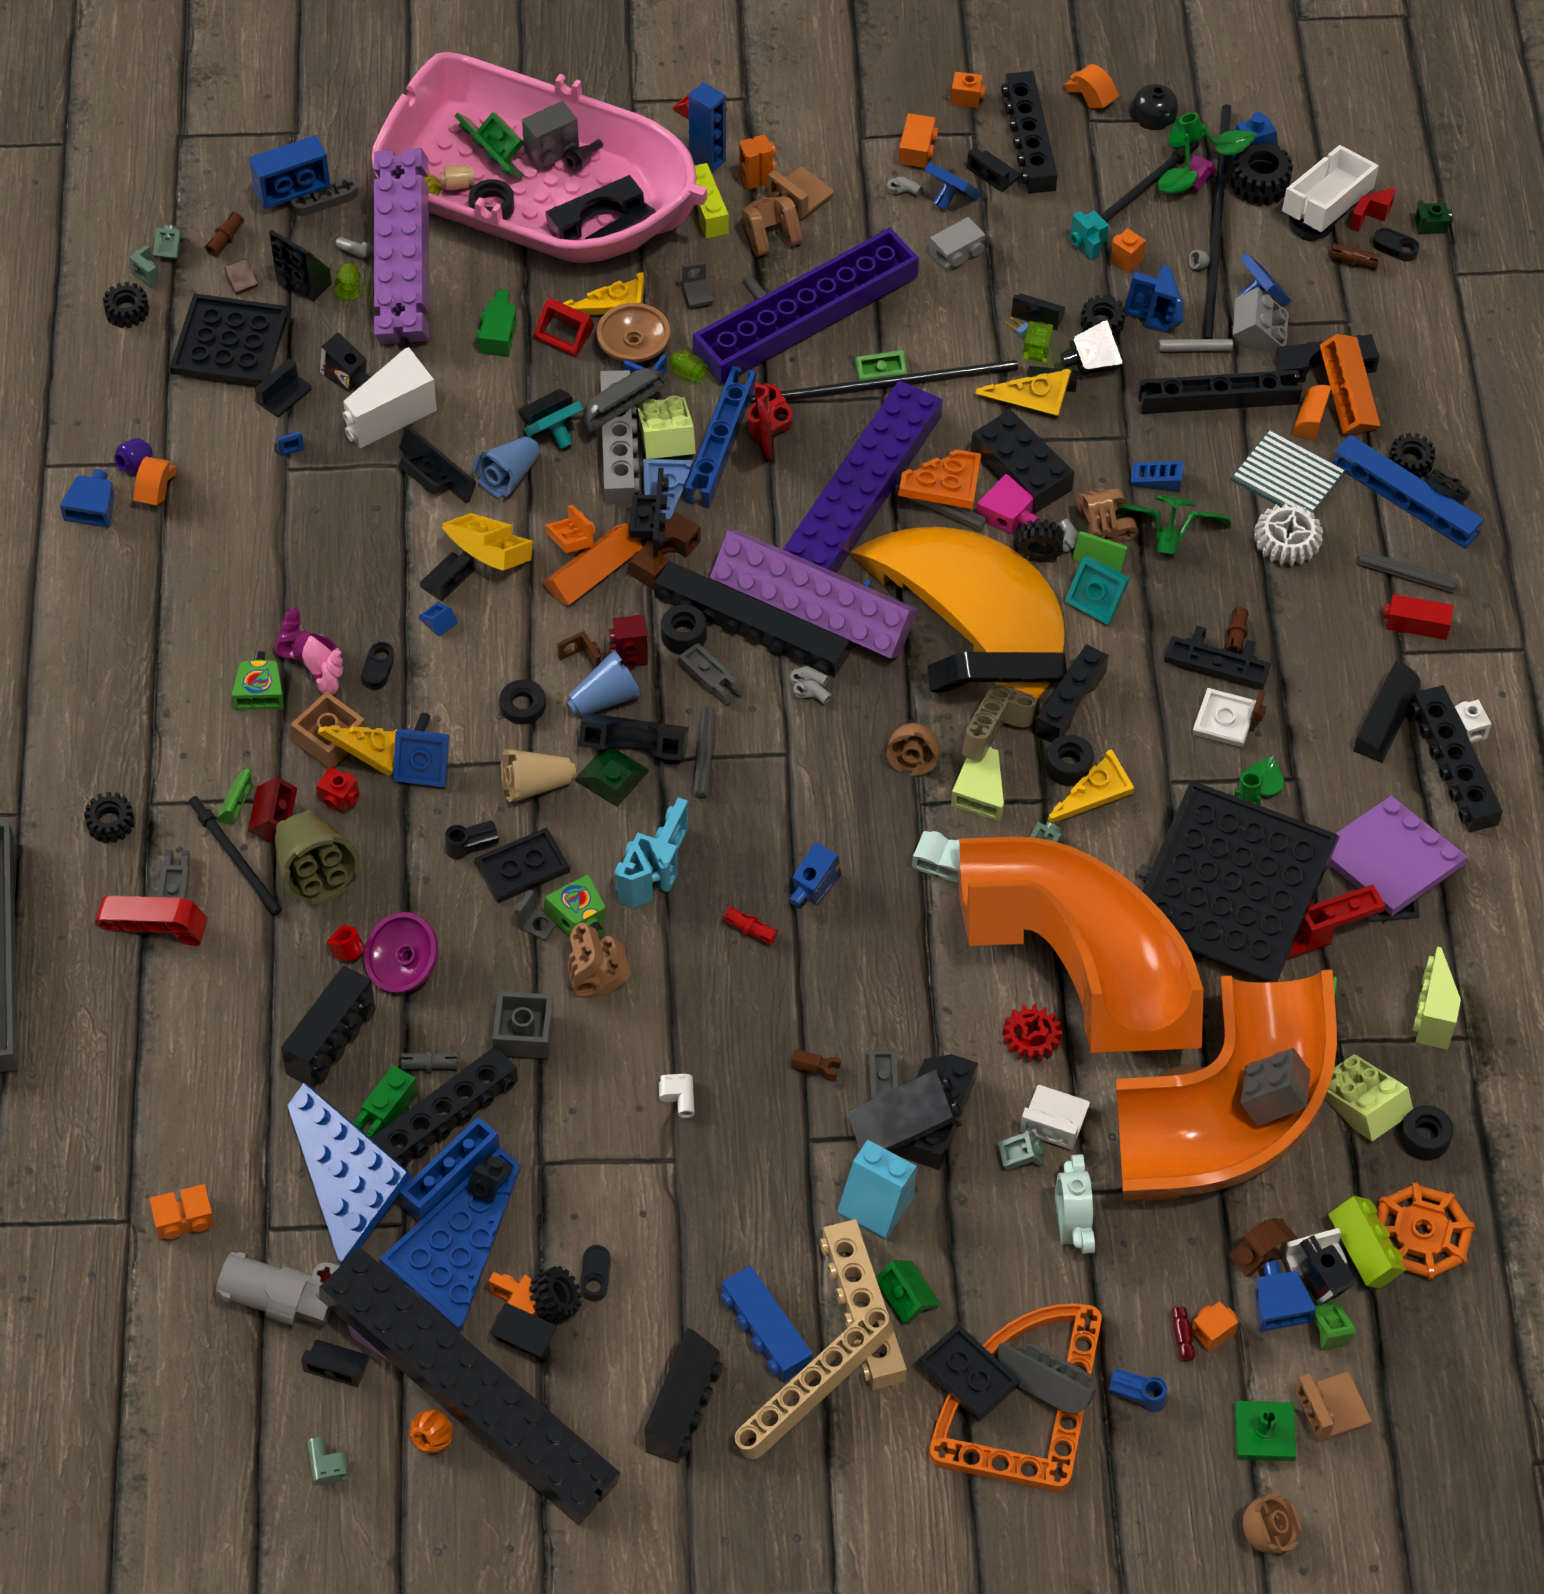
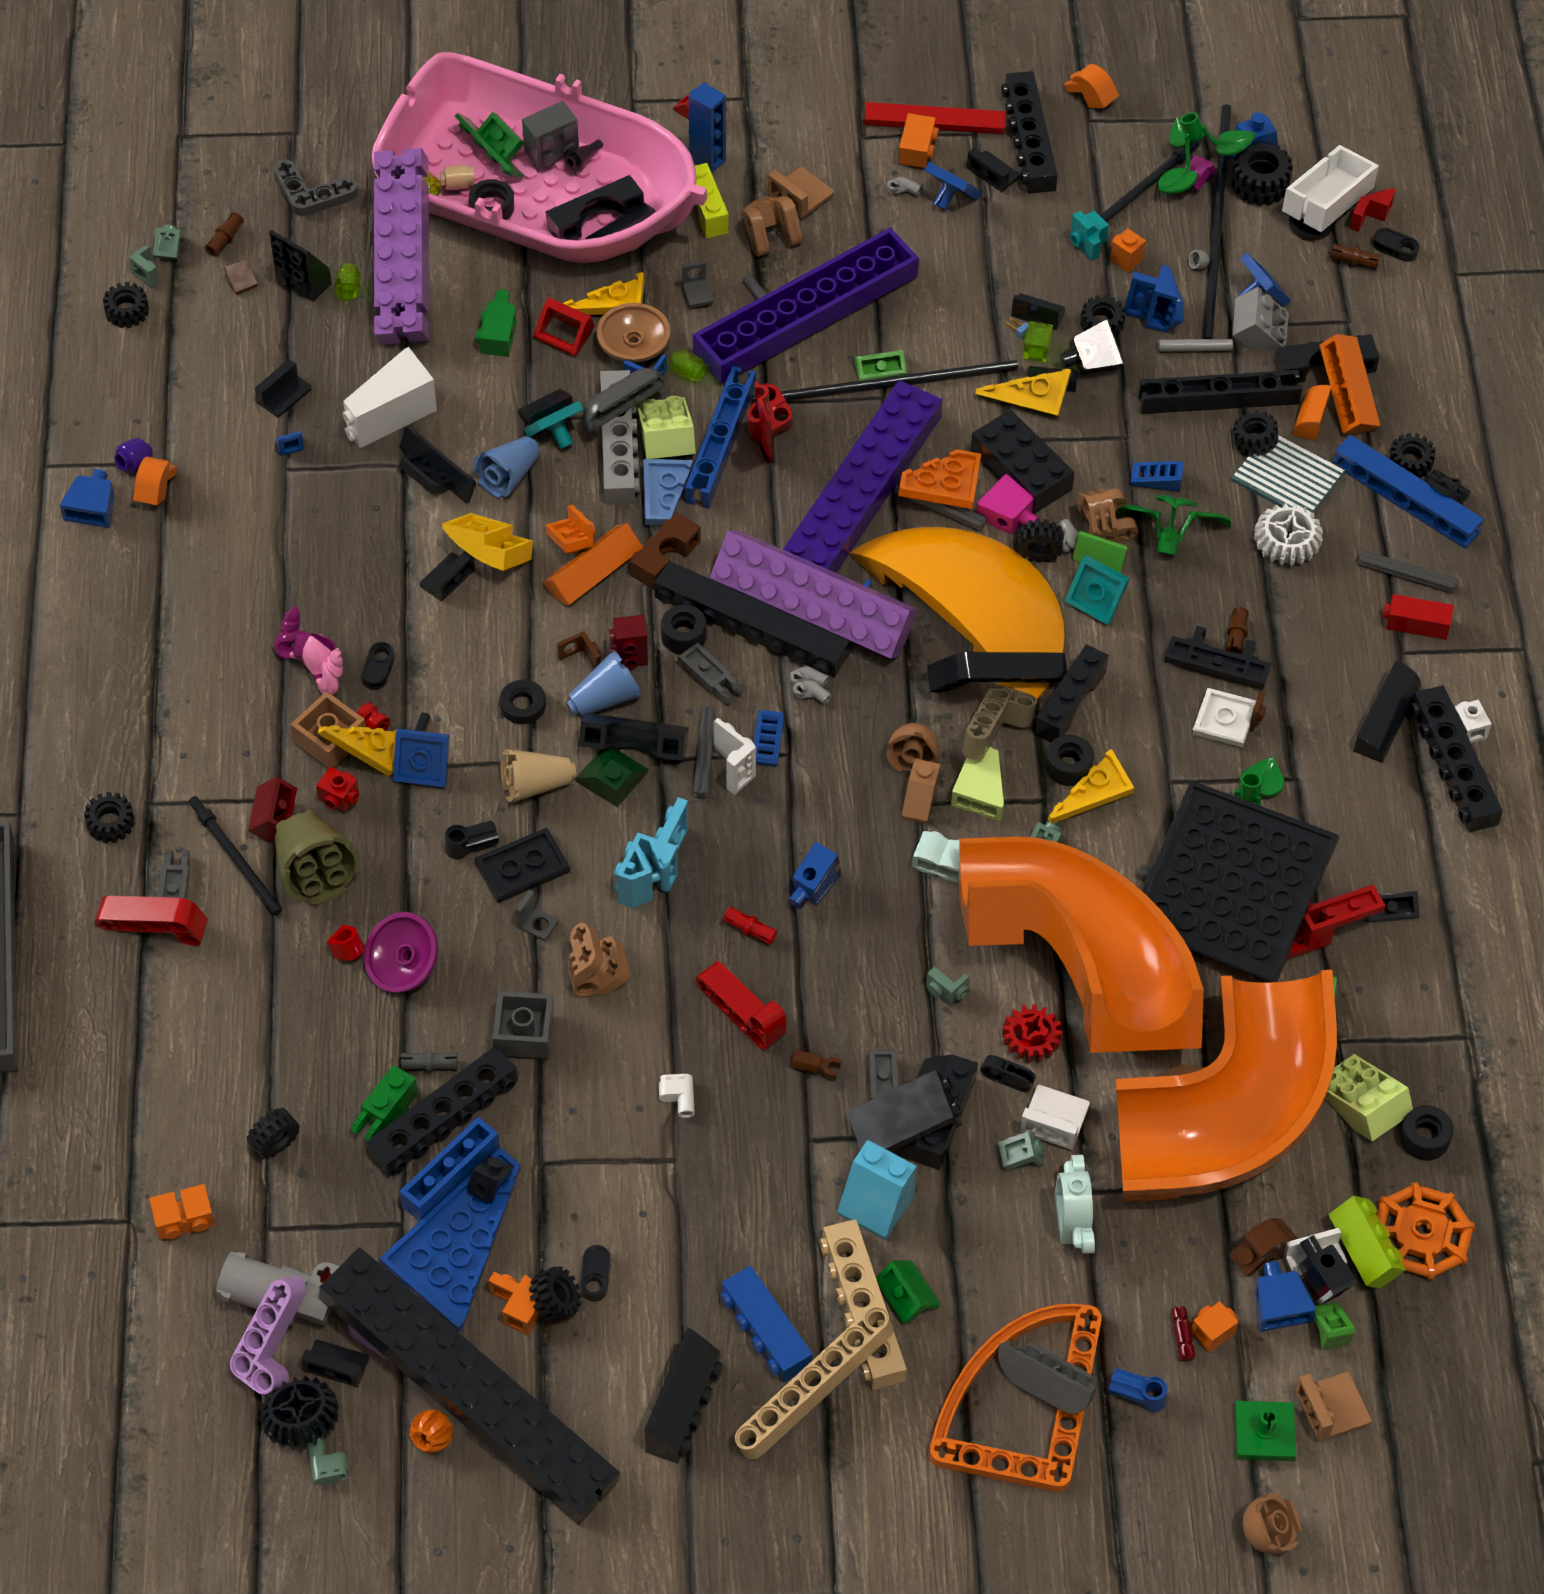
black plate [169,293,289,386] -> none
bright green slope [216,768,253,826] -> none
bright green torso [232,651,284,710] -> none
blue brick [249,135,331,210] -> none
black brick [281,965,376,1089] -> none
wing [287,1083,412,1263] -> none
black torso [319,332,371,391] -> none
light grey arm [336,237,372,259] -> none
blue slope [418,603,457,636] -> none
black panel [490,1303,556,1362] -> none
bright green torso [544,874,606,938] -> none
black bracket [629,468,669,557] -> none
orange brick [739,134,776,190] -> none
black tile [917,1324,1020,1422] -> none
light grey brick [929,217,986,271] -> none
orange brick [951,72,986,108] -> none
black cylinder [1131,84,1178,130] -> none
dark grey brick [1240,1048,1310,1126] -> none
medium lavender plate [1329,796,1468,916] -> none
yellowish green slope [1412,946,1461,1050] -> none
dark green brick [1415,200,1453,234] -> none
none -> lavender beam [230,1276,306,1394]
none -> black tyre [247,1108,300,1159]
none -> black gear [260,1375,339,1451]
none -> red wheel [356,702,391,731]
none -> red beam [695,961,787,1050]
none -> white bracket [713,718,756,795]
none -> blue slope [754,710,784,767]
none -> red tile [864,102,1006,134]
none -> medium nougat slope [901,759,940,824]
none -> sand green bracket [926,966,970,1006]
none -> black piece [980,1055,1036,1092]
none -> black tyre [1233,410,1279,456]

